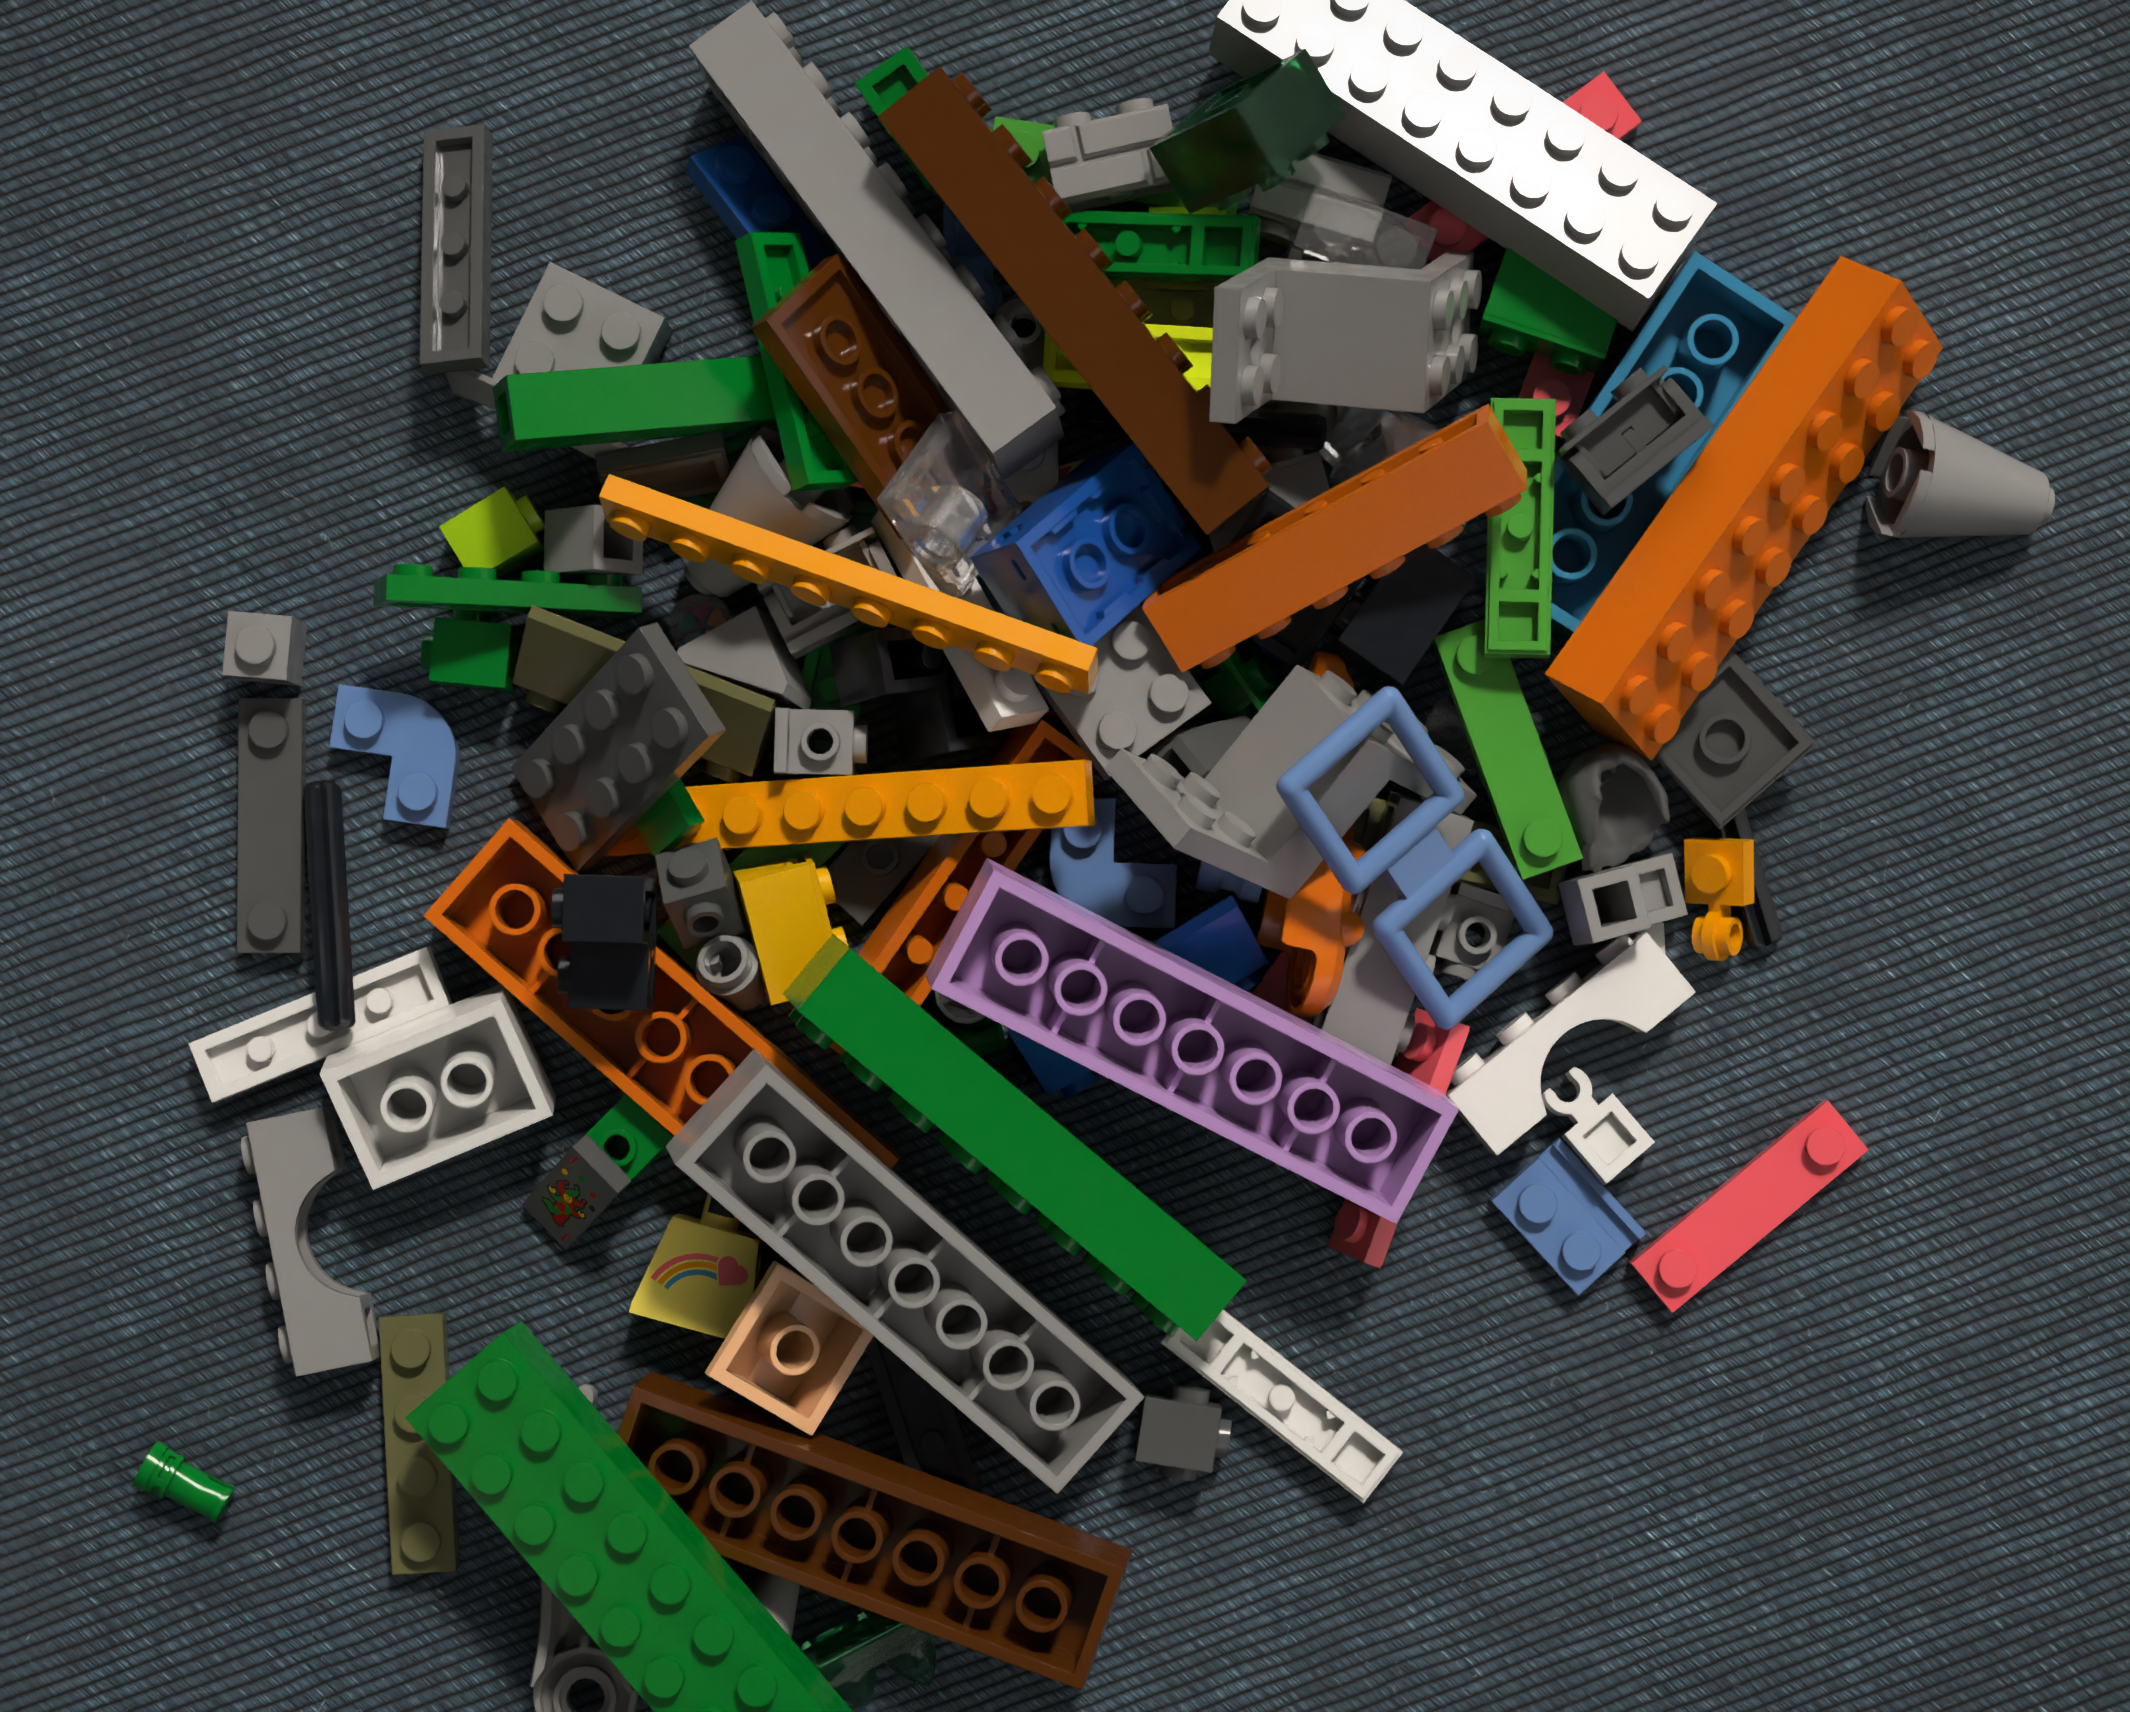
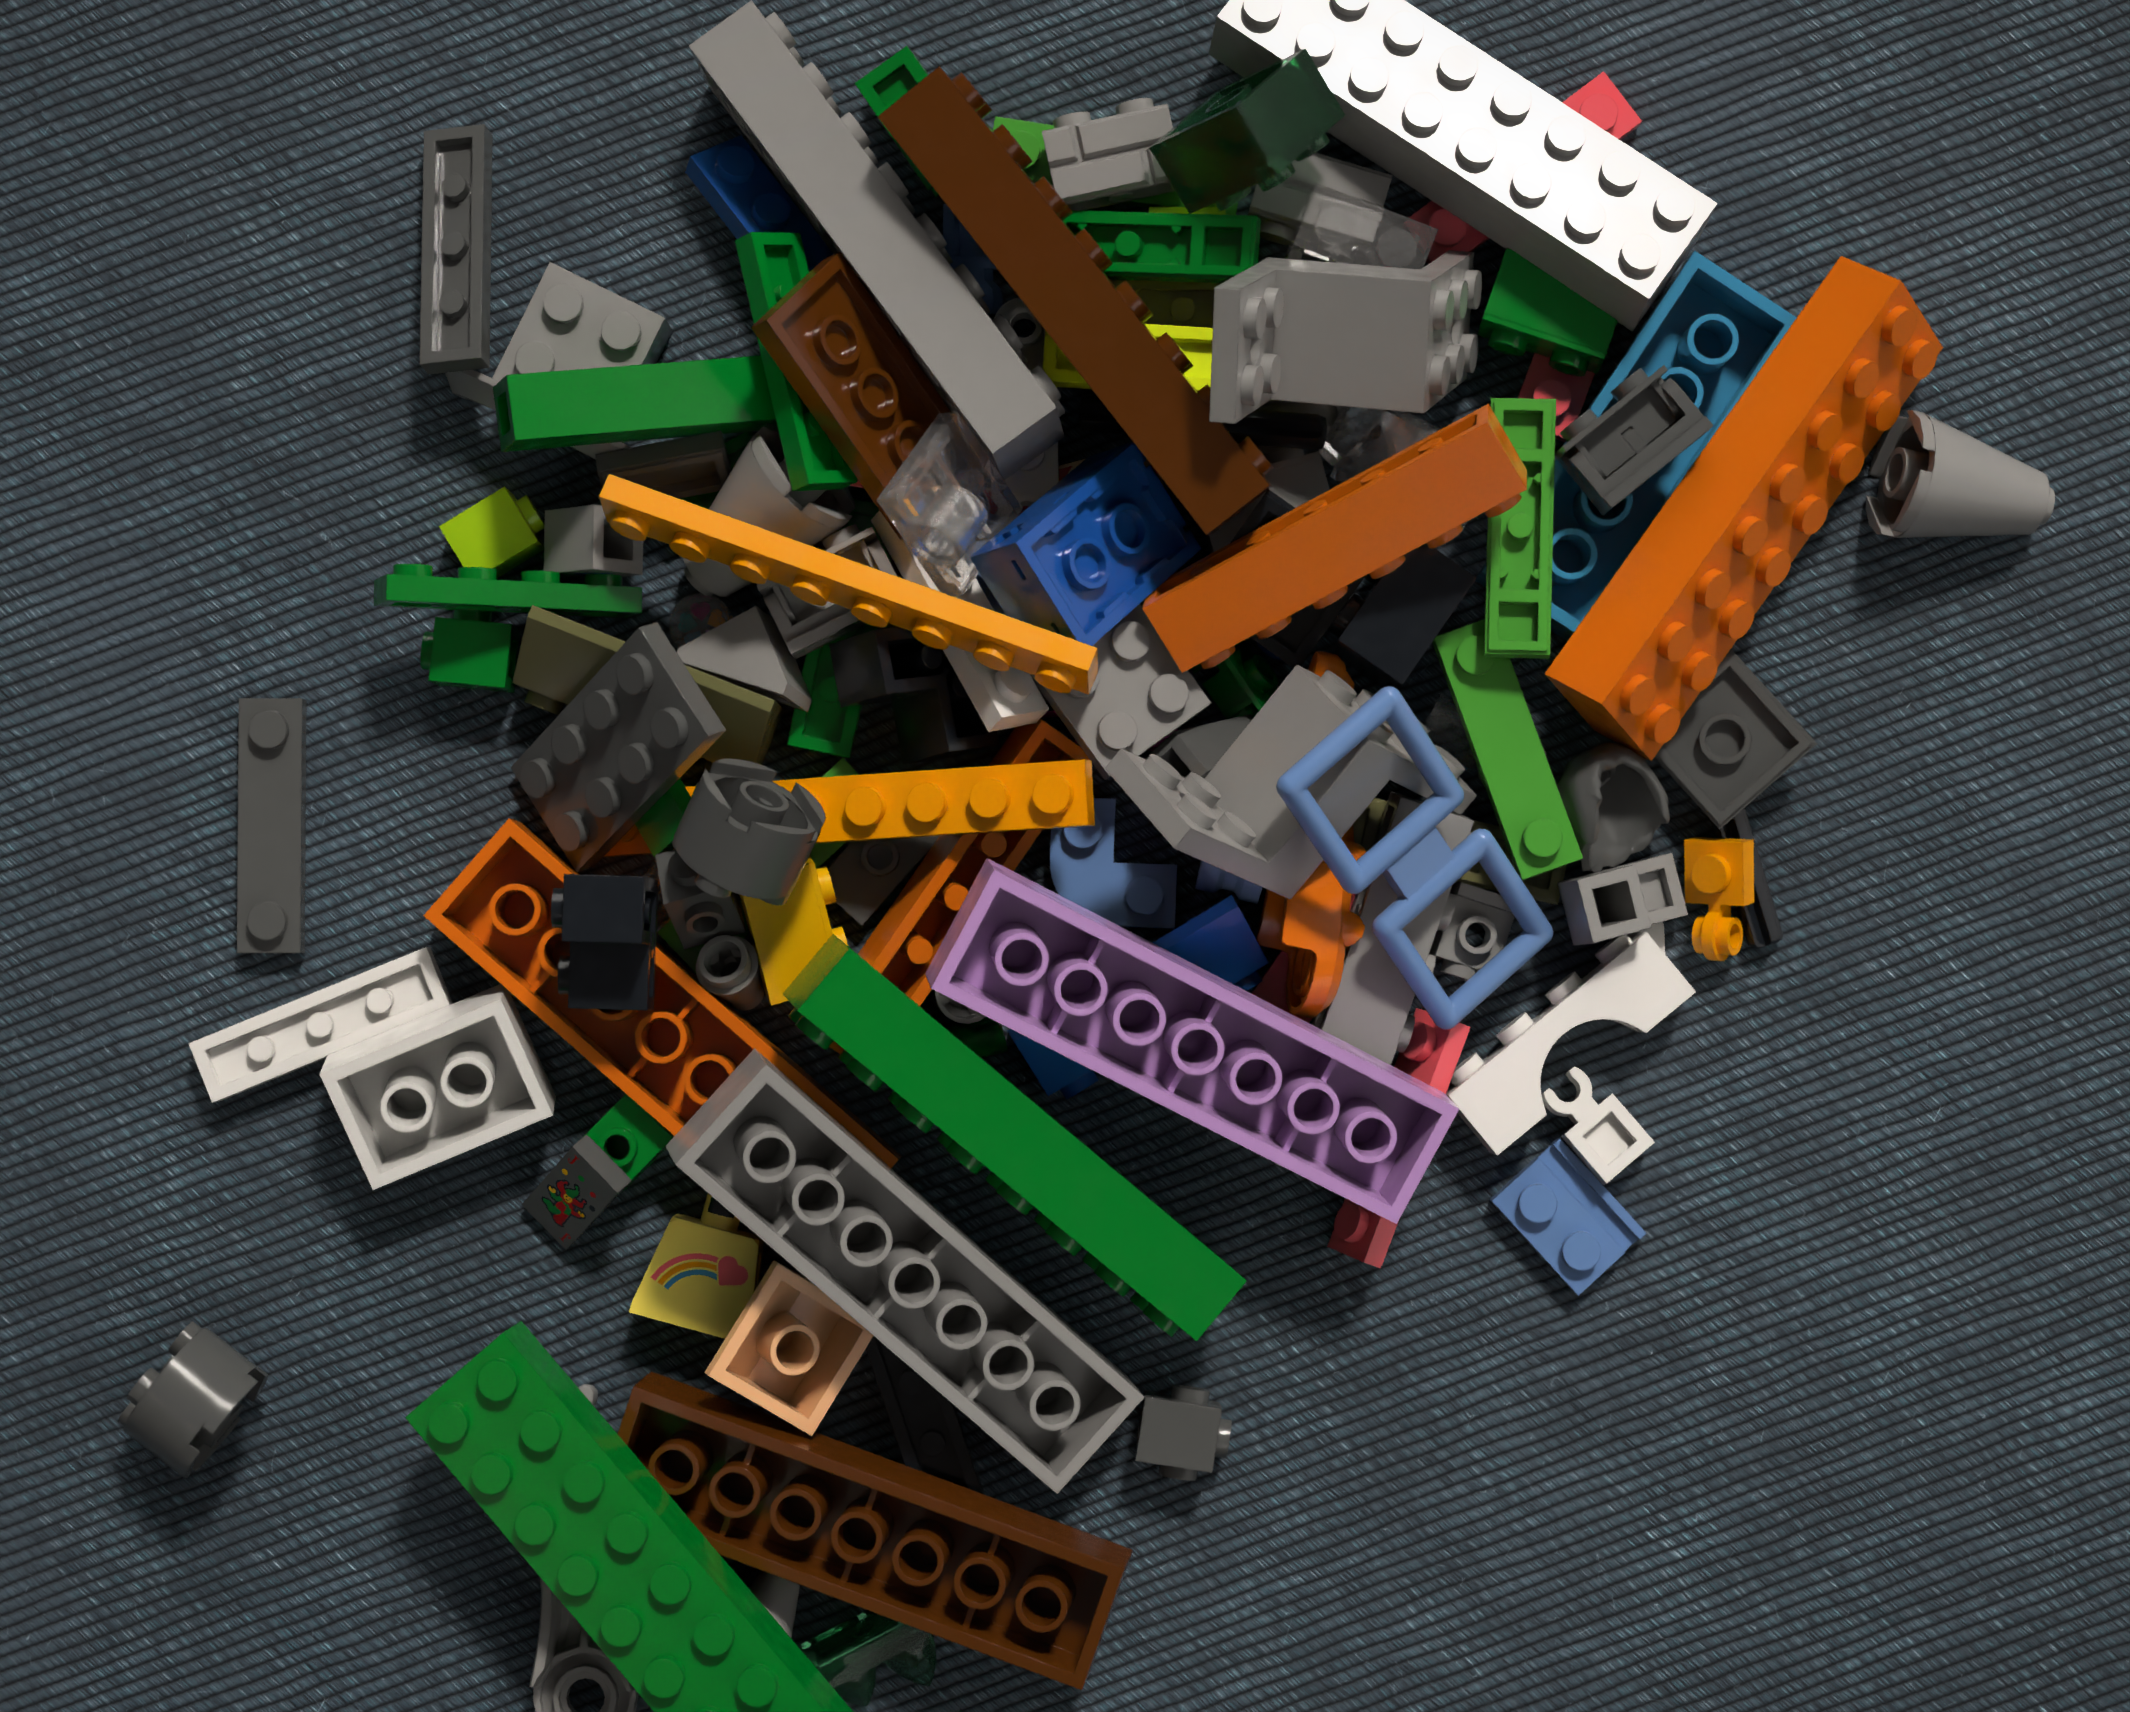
green pin [132,1441,236,1524] -> none
light grey brick [222,611,307,686] -> none
light grey arch [241,1106,381,1377] -> none
black axle [304,780,356,1031] -> none
medium blue plate [329,684,460,829] -> none
olive plate [379,1312,460,1575] -> none
light grey brick [774,708,868,777] -> none
white plate [1161,1309,1403,1503] -> none
coral plate [1629,1100,1869,1313] -> none
none -> dark grey brick [117,1321,269,1479]
none -> dark grey brick [672,759,826,905]

